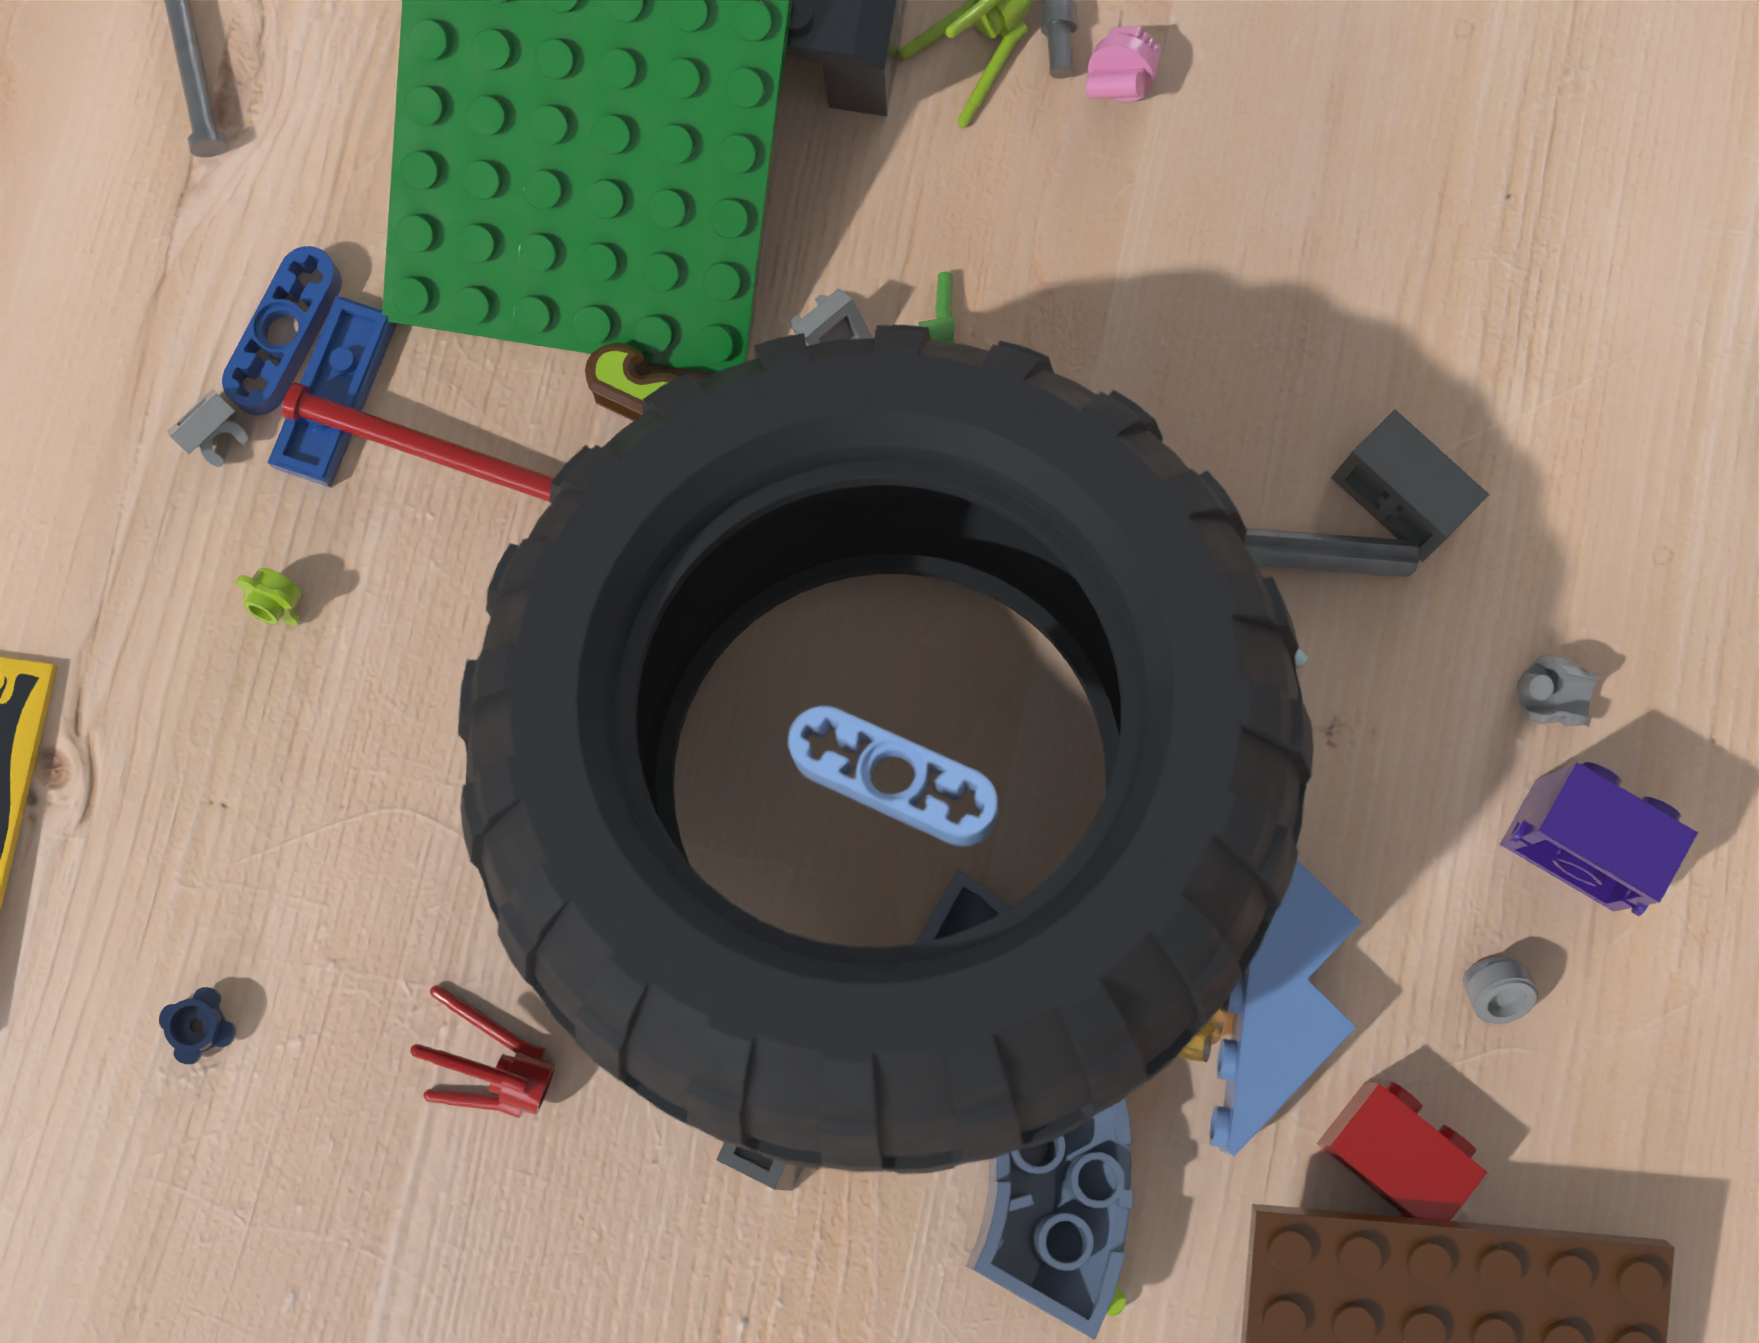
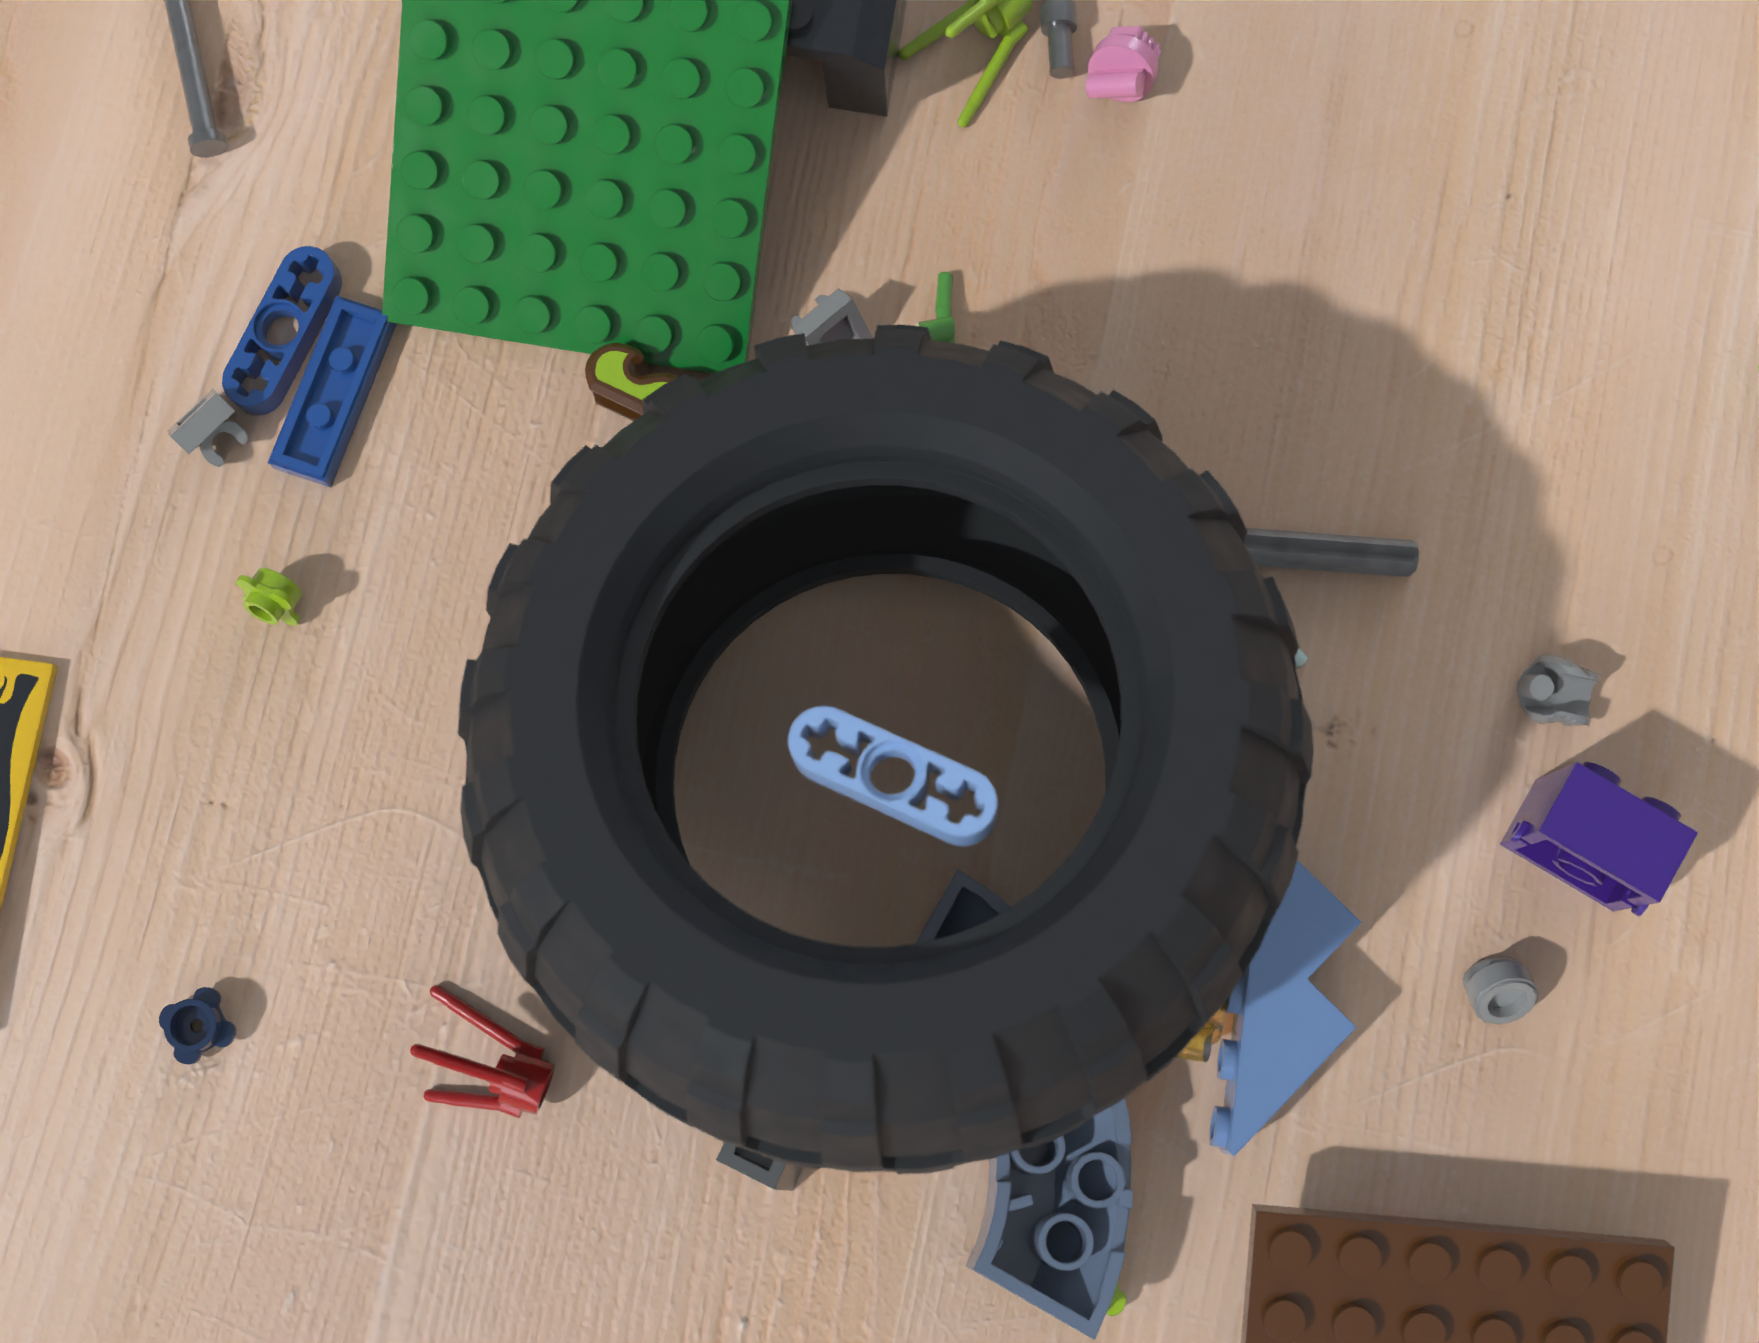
red bar [282,382,554,502] -> none
red brick [1317,1081,1488,1221] -> none
dark grey hinge [1331,409,1490,562] -> none

